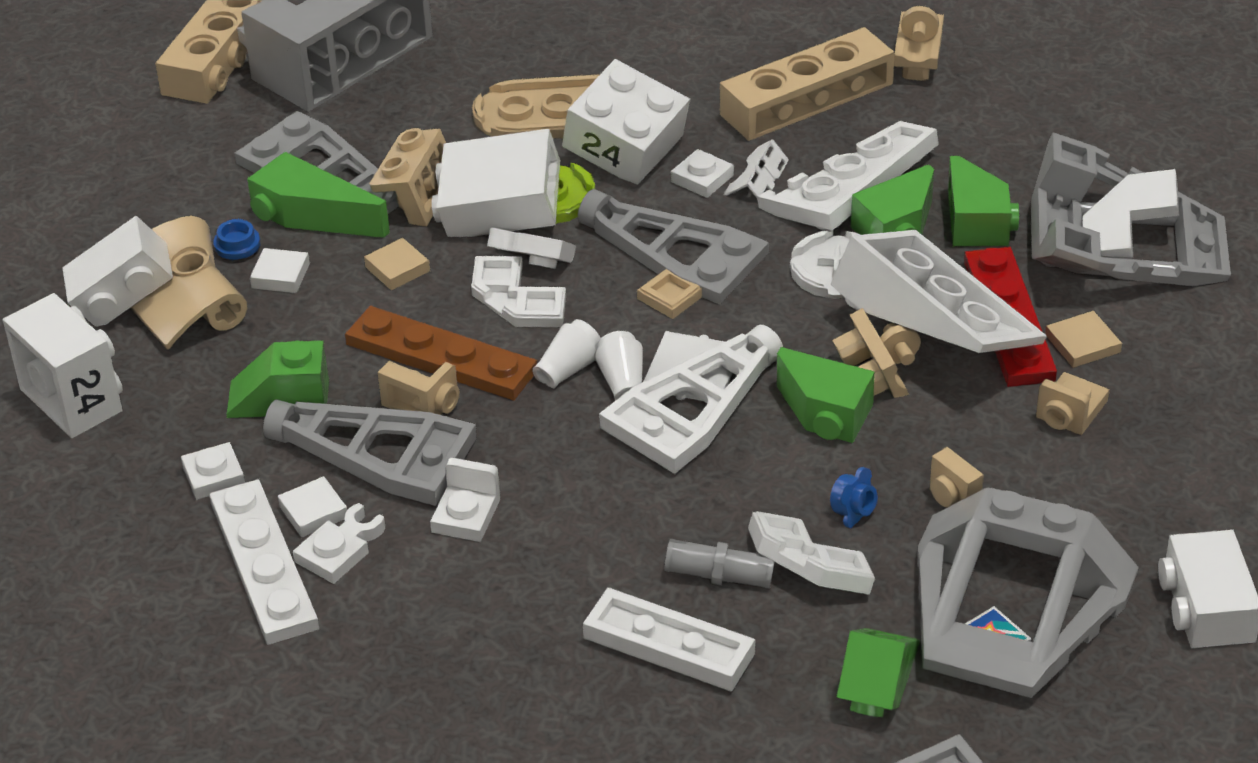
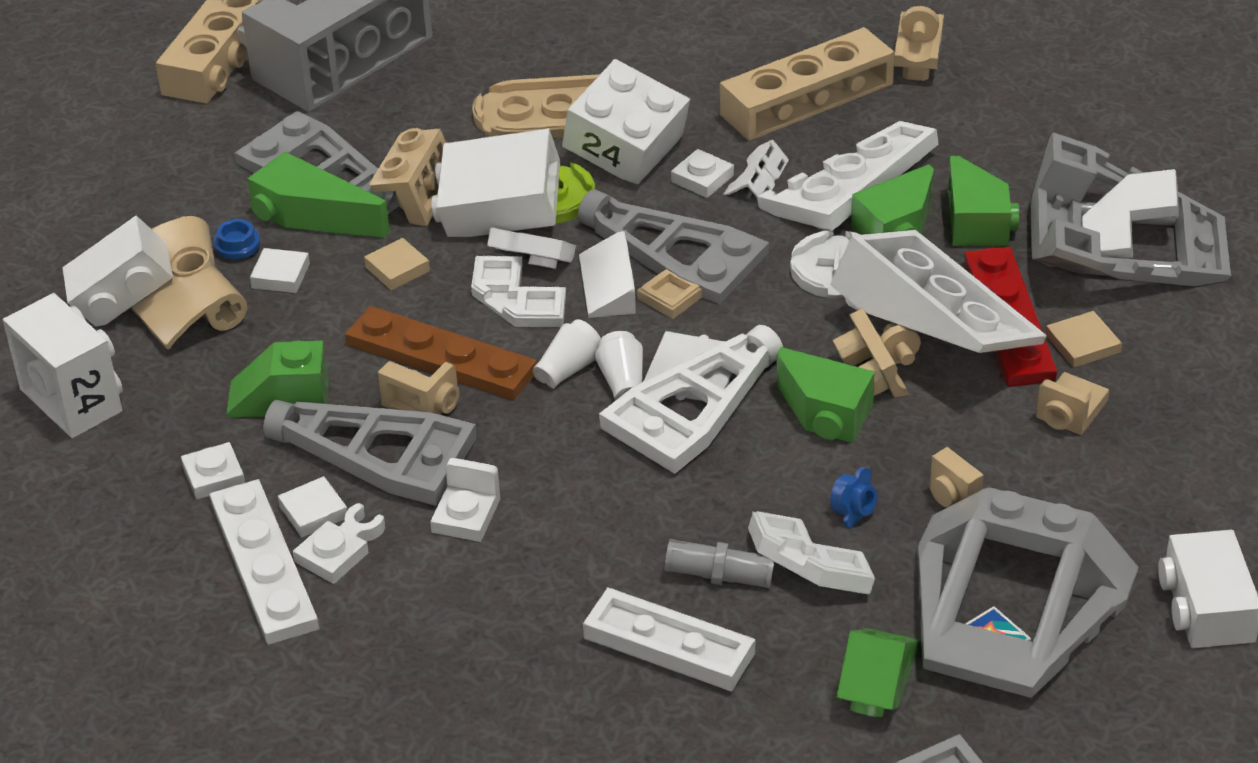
none -> white slope [579,231,636,318]

